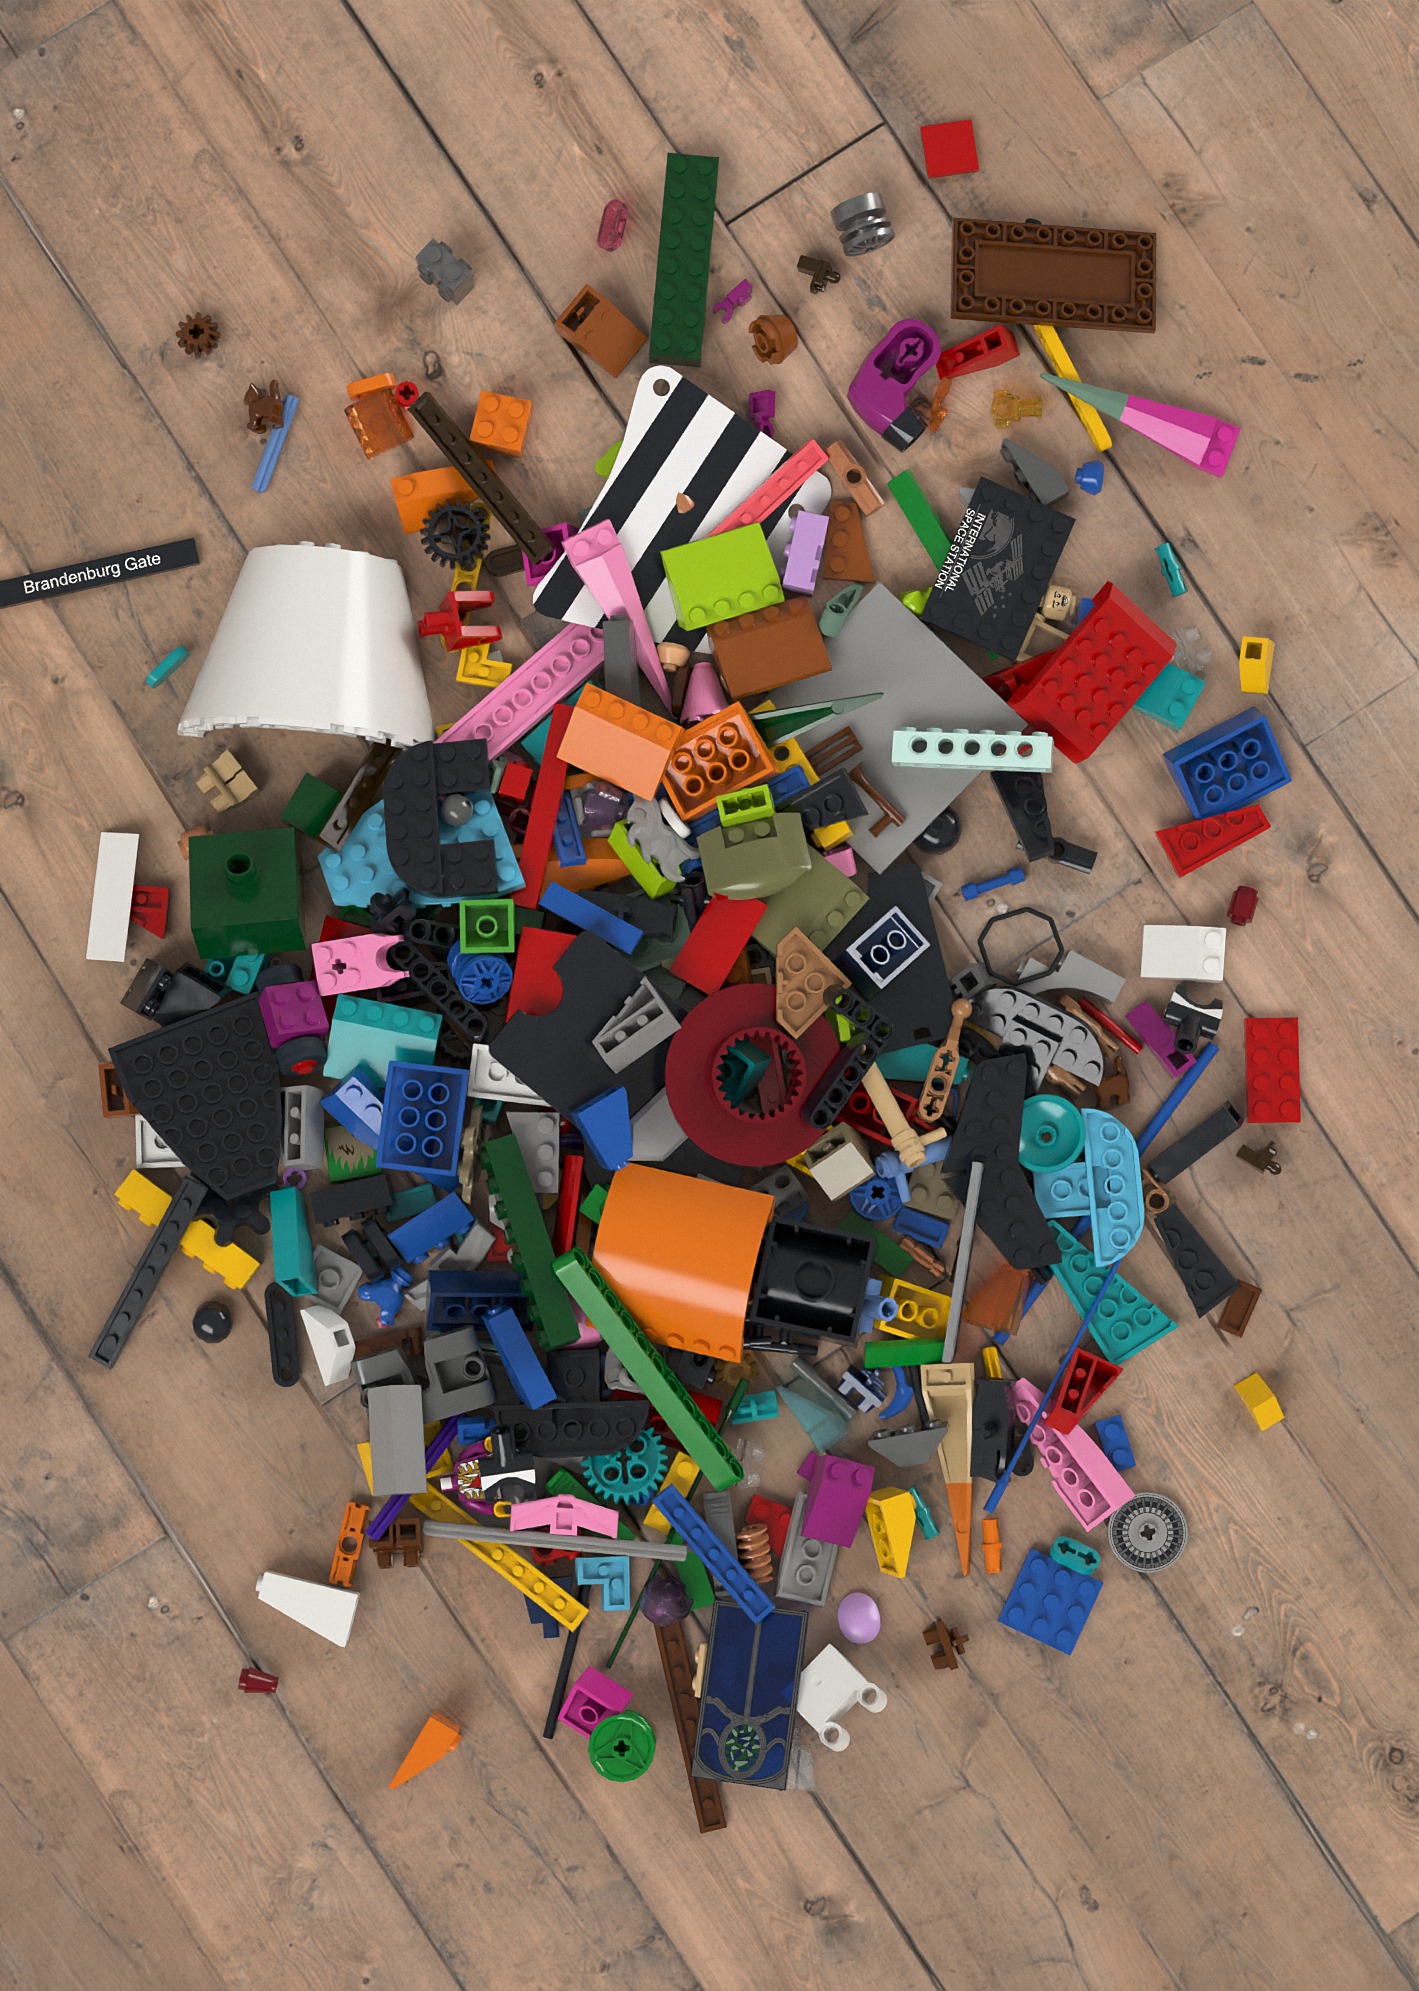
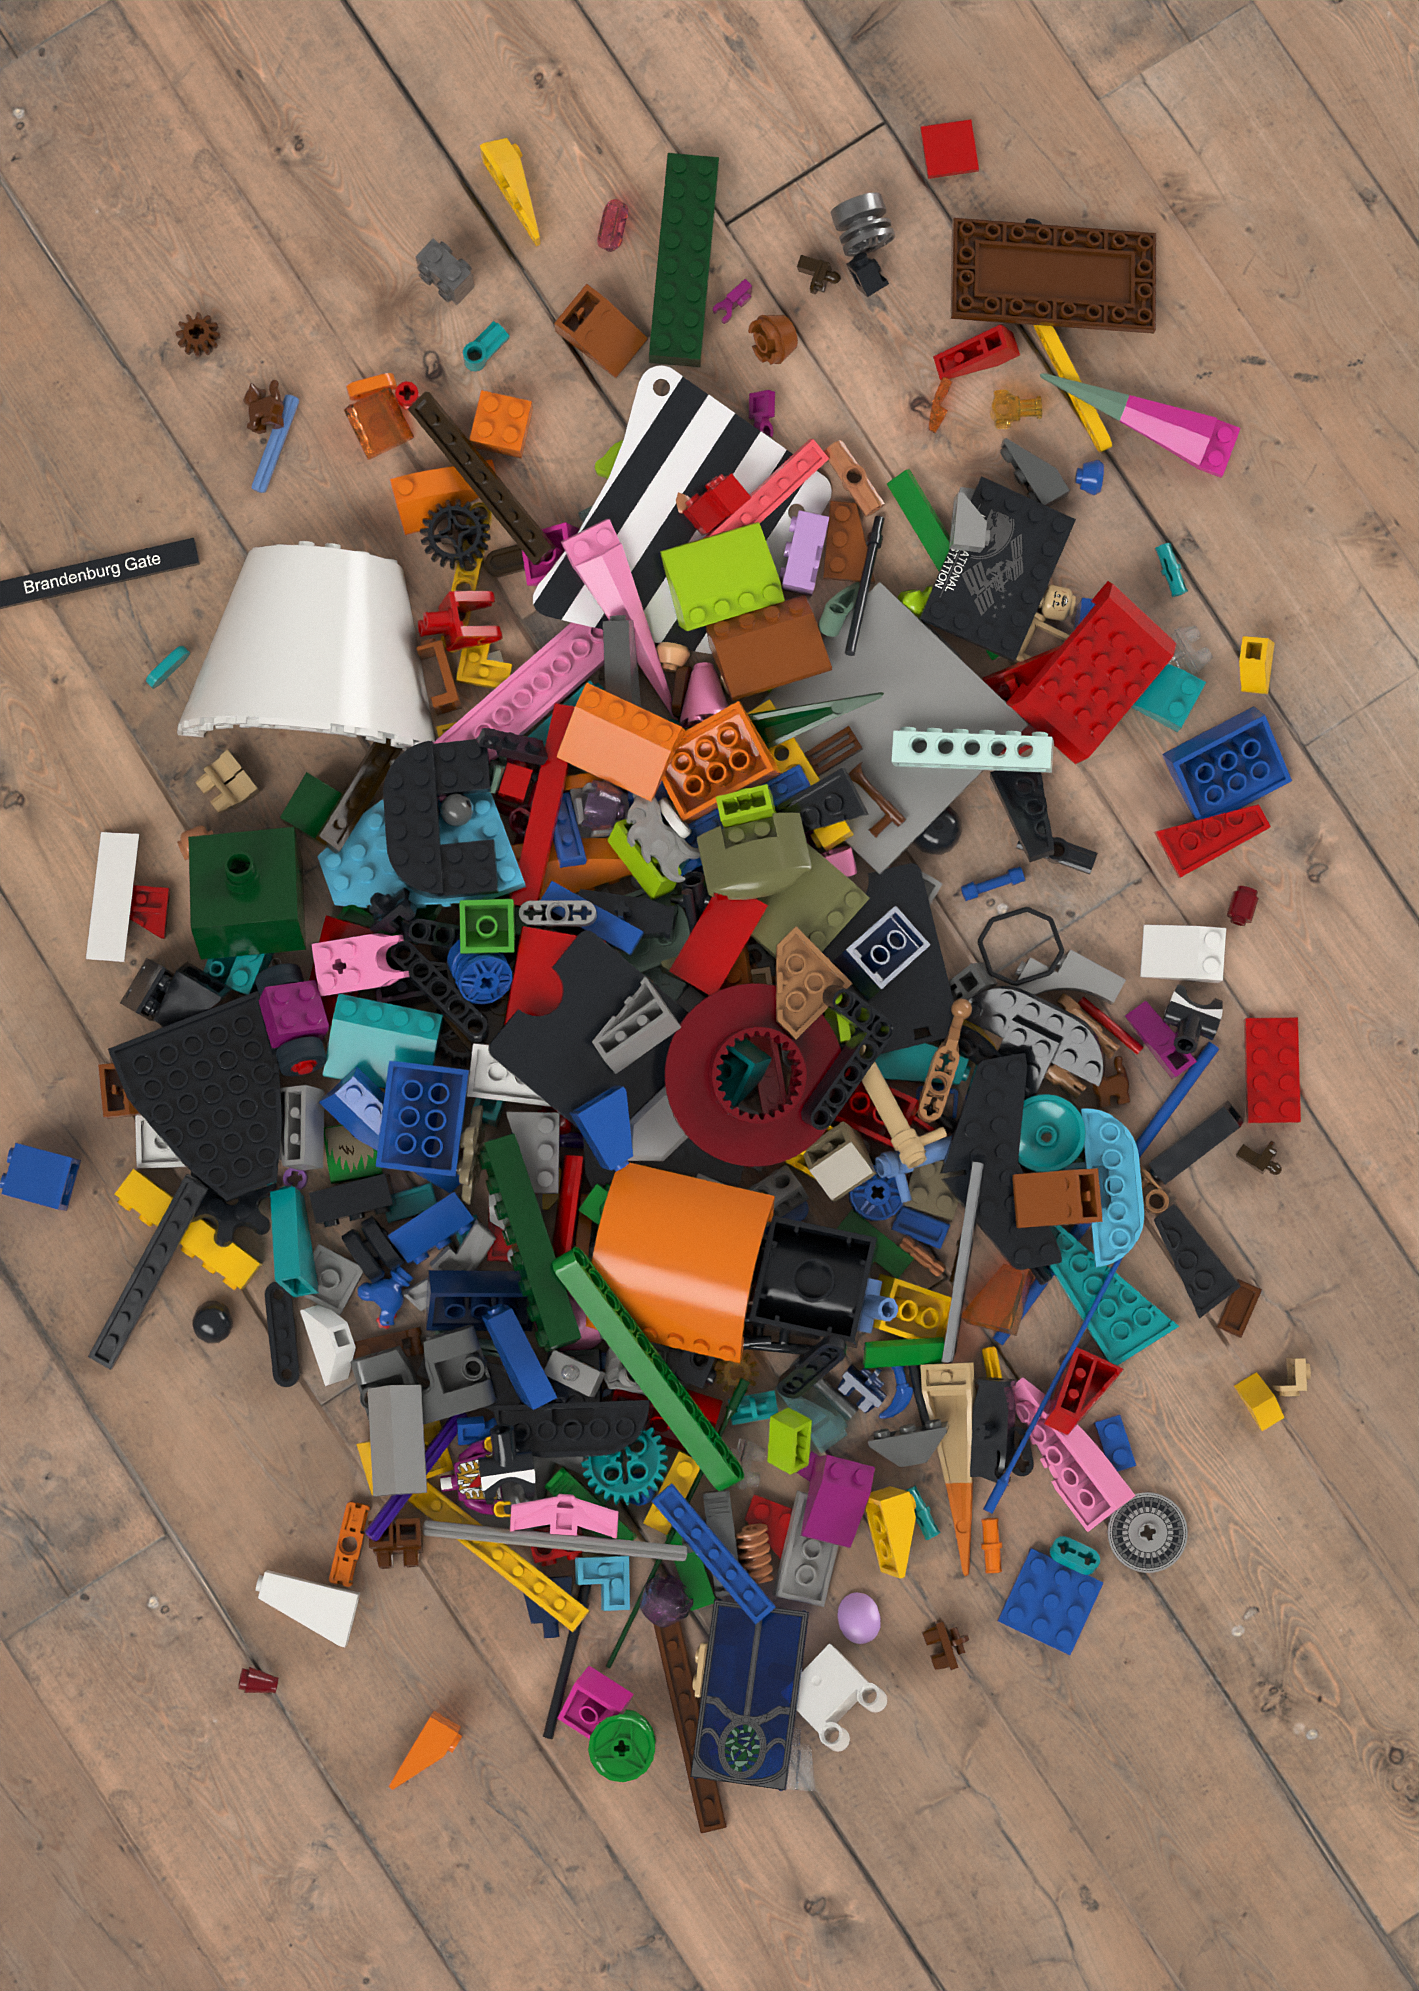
magenta piece [847,318,941,453] -> none
none -> blue slope [0,1143,81,1211]
none -> dark orange window [416,638,462,716]
none -> teal piece [463,321,510,372]
none -> black hinge [476,728,548,765]
none -> yellow wedge [479,138,541,247]
none -> light grey beam [519,900,597,927]
none -> light grey piece [544,1350,606,1397]
none -> red brick [682,473,752,535]
none -> lime brick [767,1407,812,1475]
none -> black plate [777,1336,847,1399]
none -> black bar [845,516,885,656]
none -> black brick [846,252,889,297]
none -> light grey slope [949,492,990,553]
none -> dark orange slope [1012,1168,1103,1228]
none -> tan bracket [1272,1358,1311,1396]

